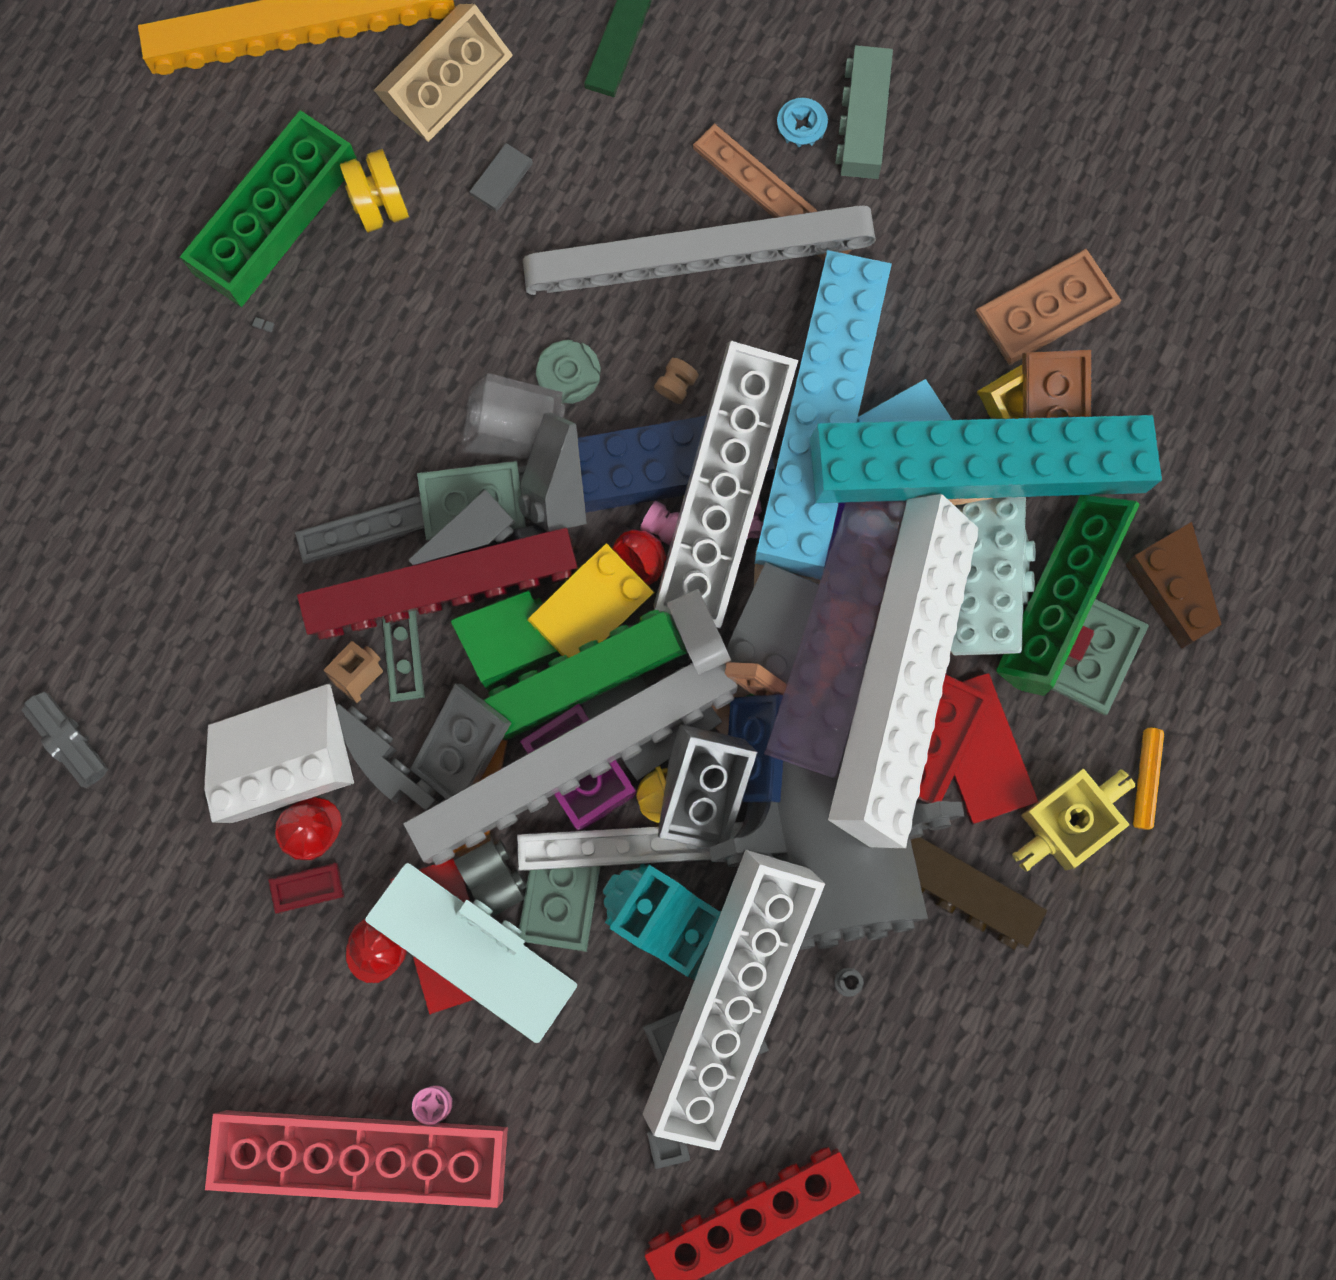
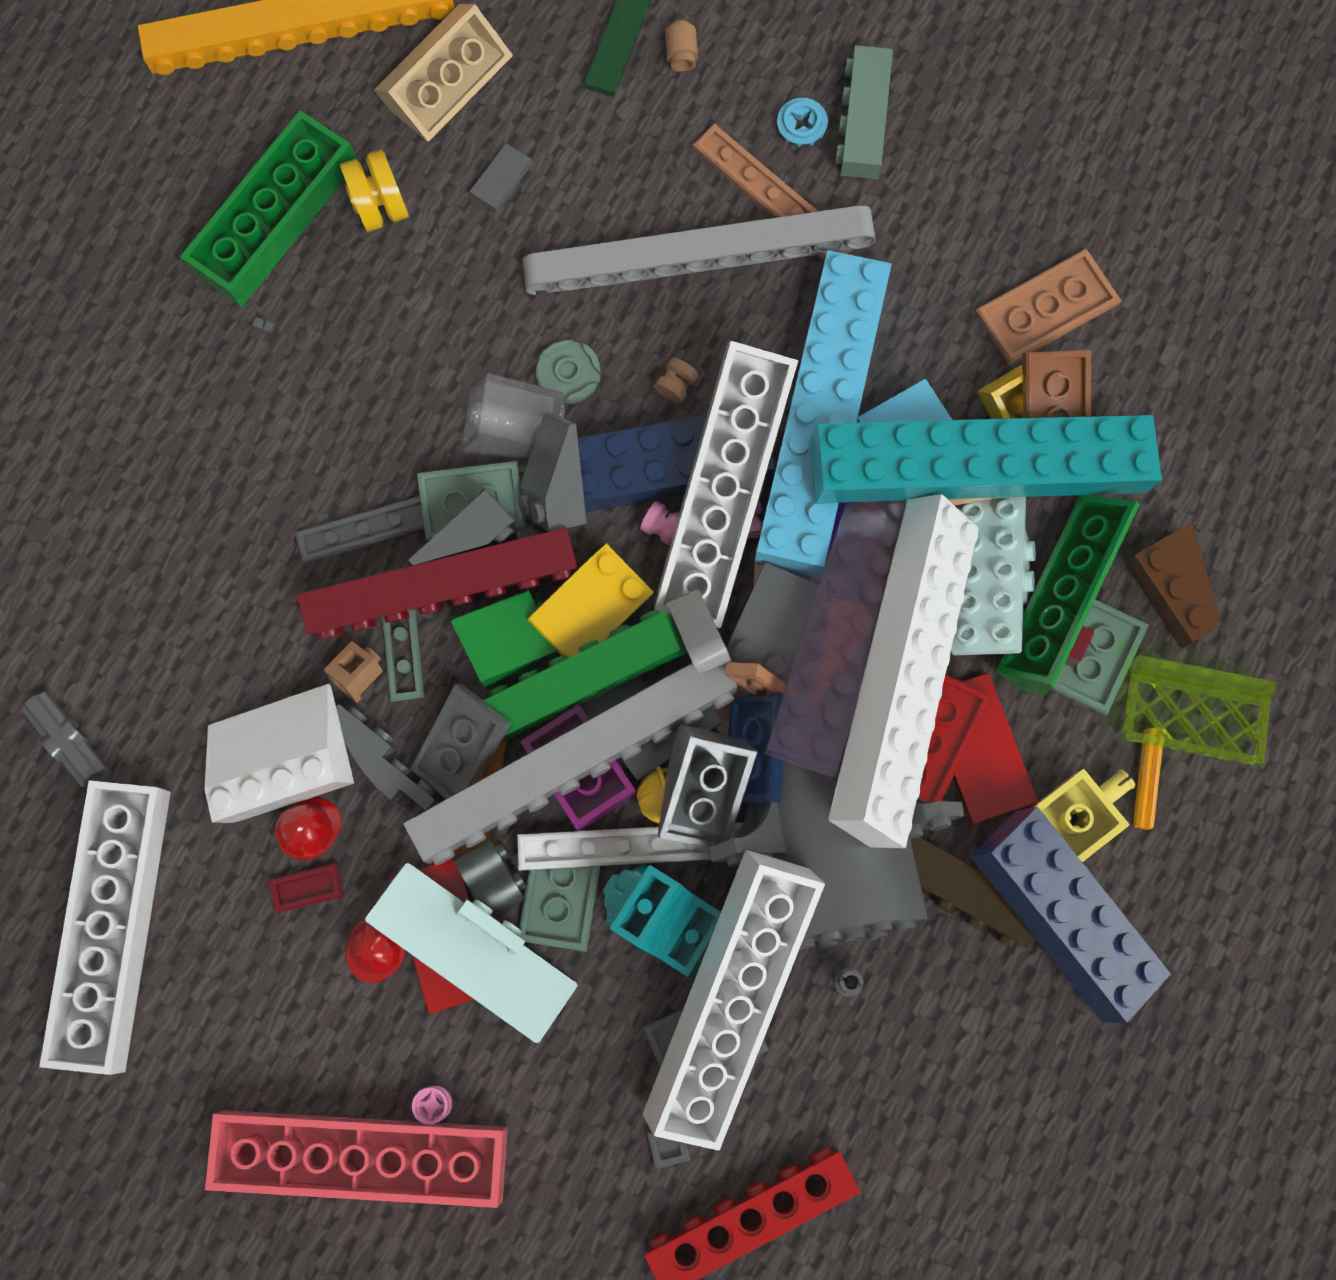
red piece [612,529,667,586] -> none
none -> white brick [39,781,171,1075]
none -> medium nougat brick [665,20,698,72]
none -> brick [970,807,1171,1023]
none -> clear neon green fence [1122,655,1277,766]

